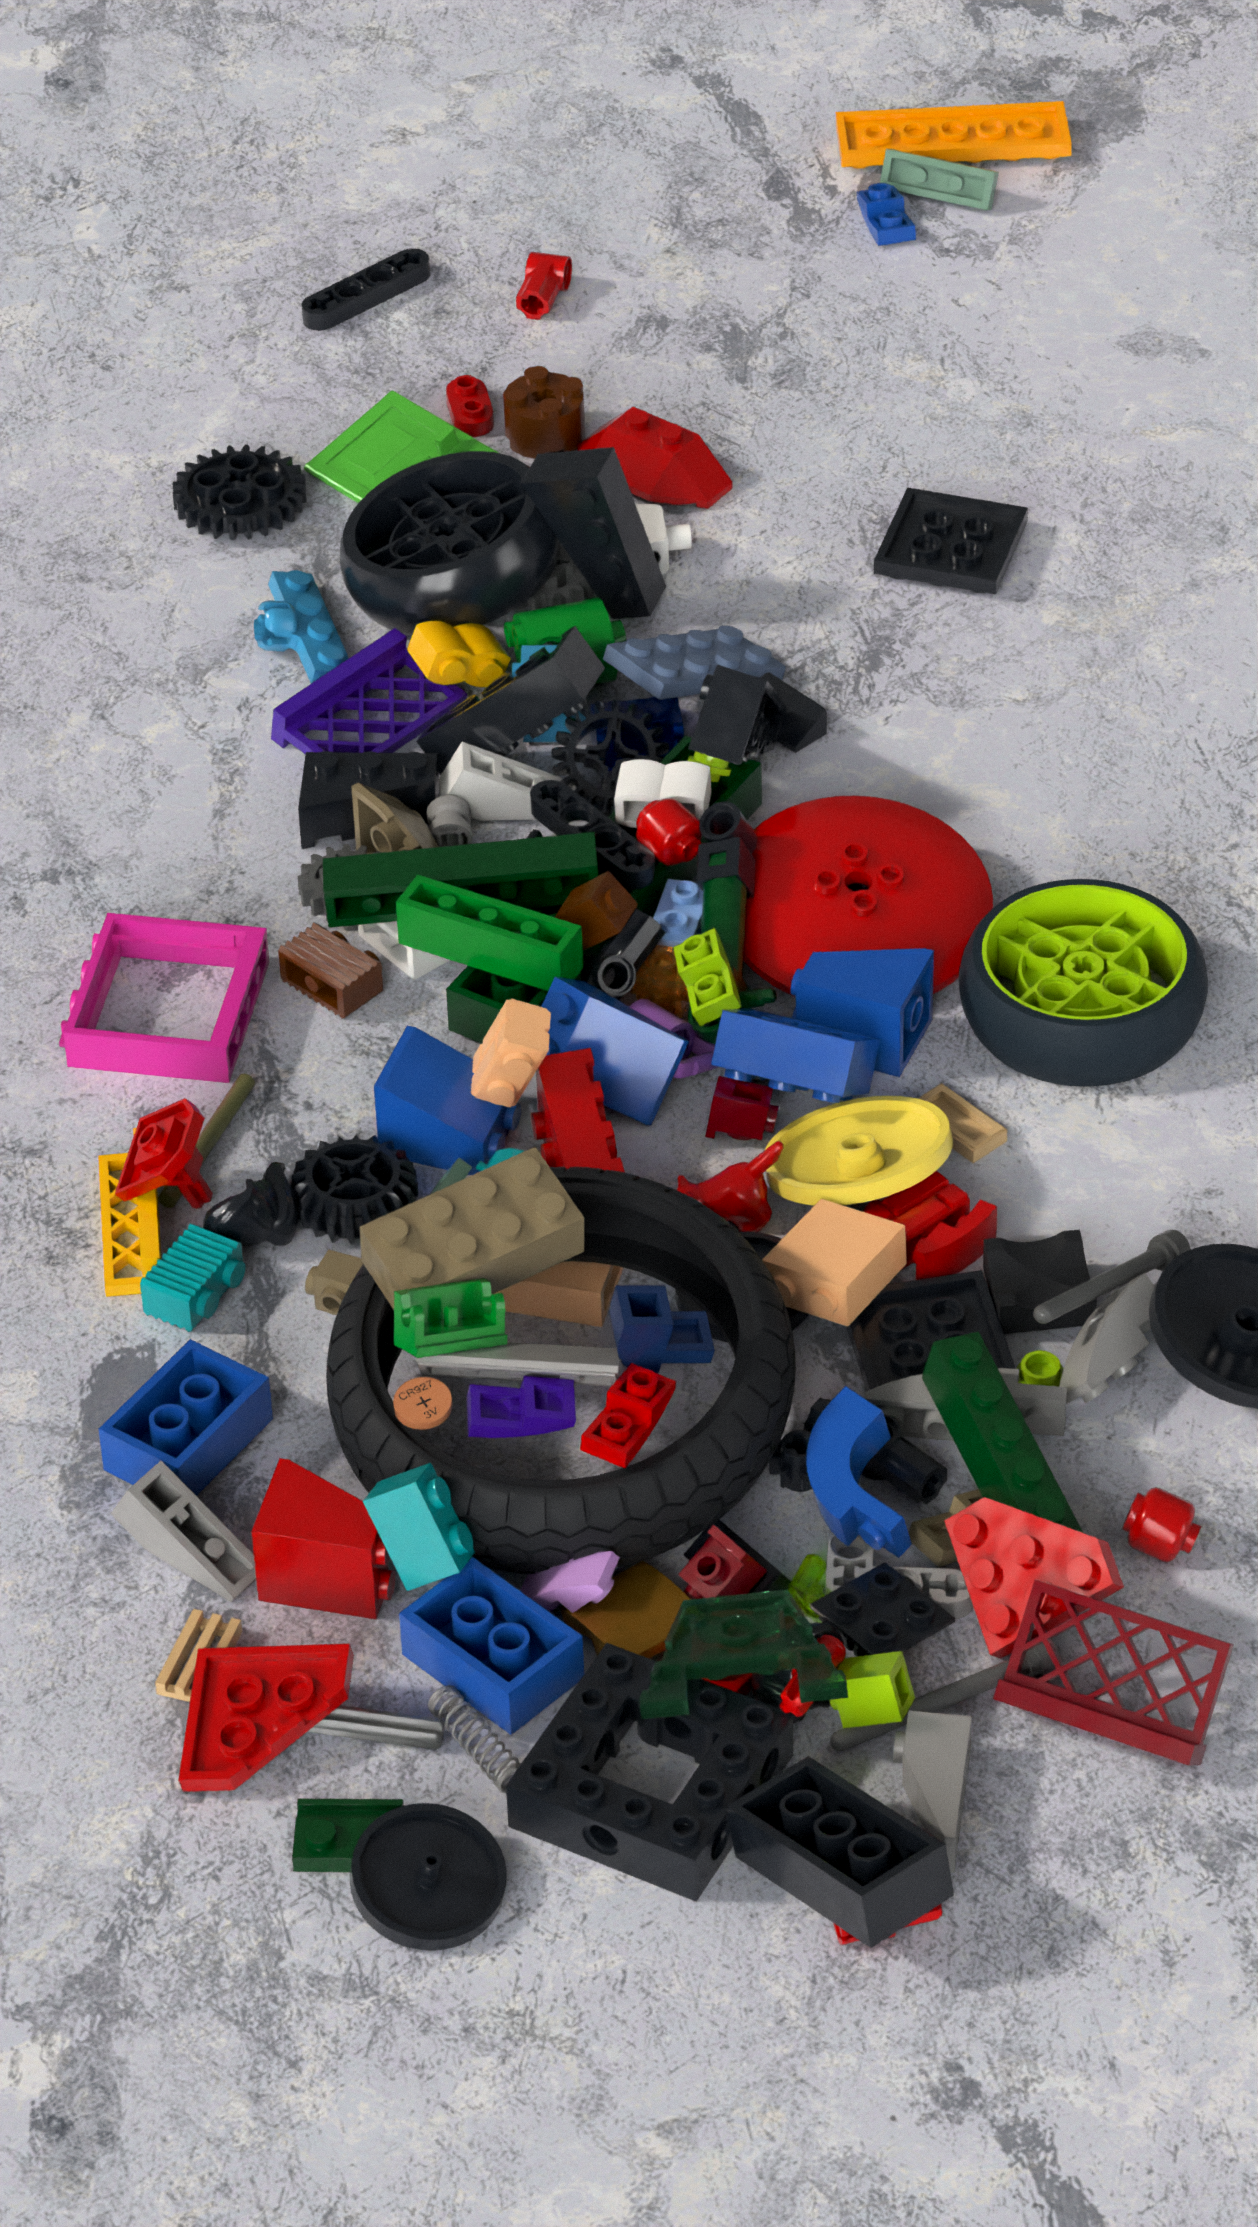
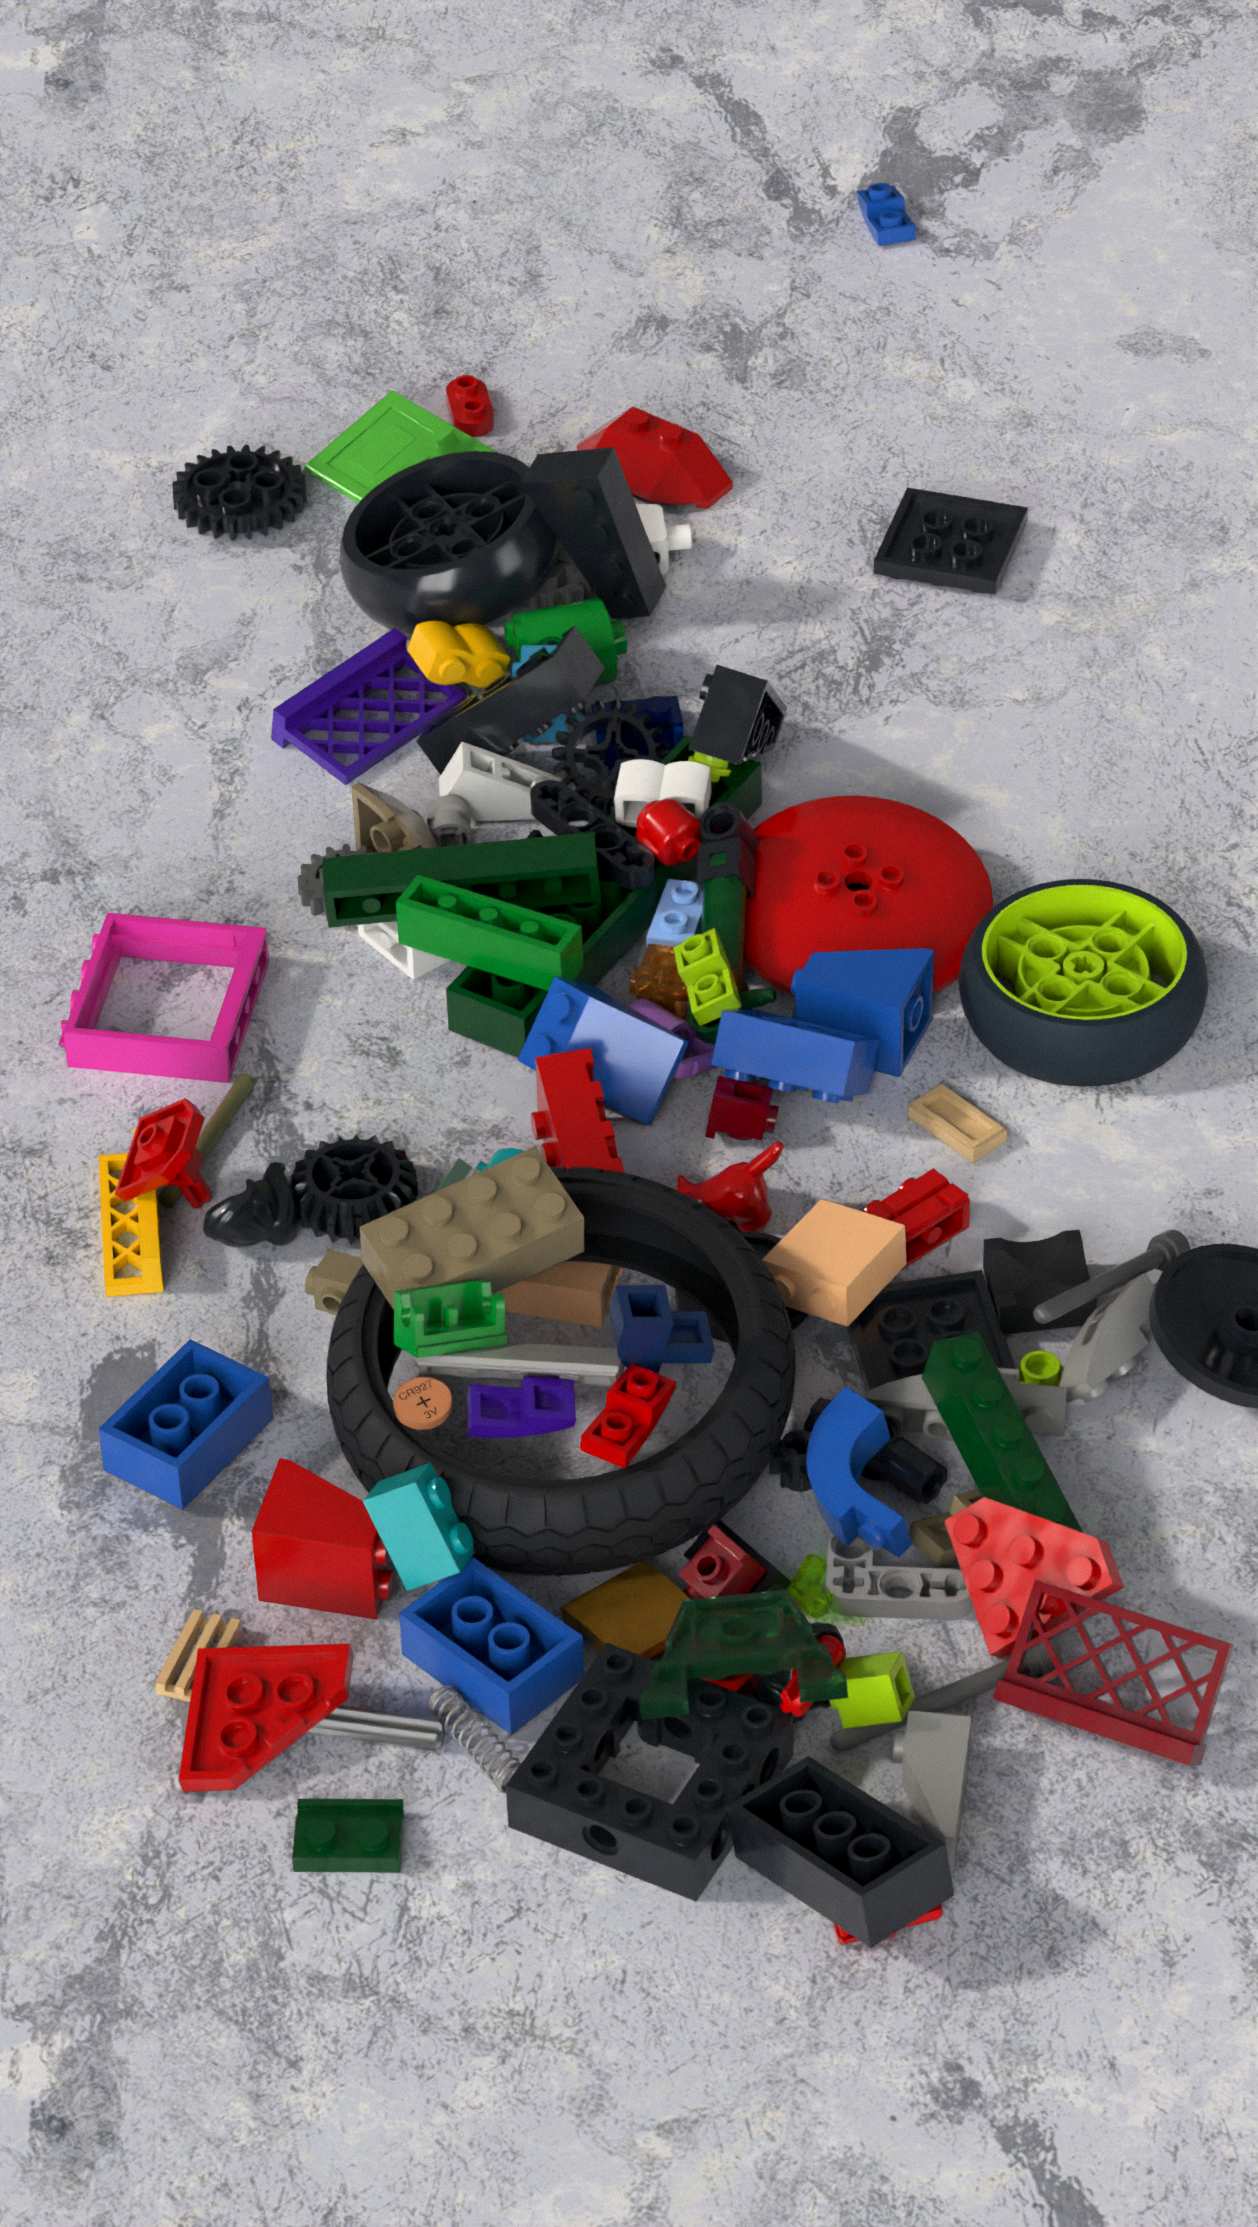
light grey slope [111,1461,256,1602] -> none
teal brick [140,1224,246,1332] -> none
dark azure plate [254,570,349,683] -> none
reddish brown brick [278,922,383,1019] -> none
black wedge [298,751,440,849] -> none
black beam [301,248,430,331] -> none
black piece [349,1803,507,1951] -> none
blue slope [374,1025,522,1176] -> none
light nougat brick [471,999,551,1107] -> none
reddish brown brick [503,366,585,459] -> none
red piece [516,251,572,320] -> none
lavender slope [520,1551,620,1613] -> none
reddish brown brick [555,871,638,951] -> none
black piece [581,908,666,1001] -> none
sand blue plate [603,625,786,700] -> none
black slope [760,672,827,753] -> none
light yellow dish [765,1096,953,1206] -> none
black hinge [810,1562,955,1657] -> none
light orange plate [836,101,1072,169] -> none
sand green plate [880,149,999,210] -> none
red slope [912,1199,997,1280] -> none
red head [1122,1487,1201,1562] -> none

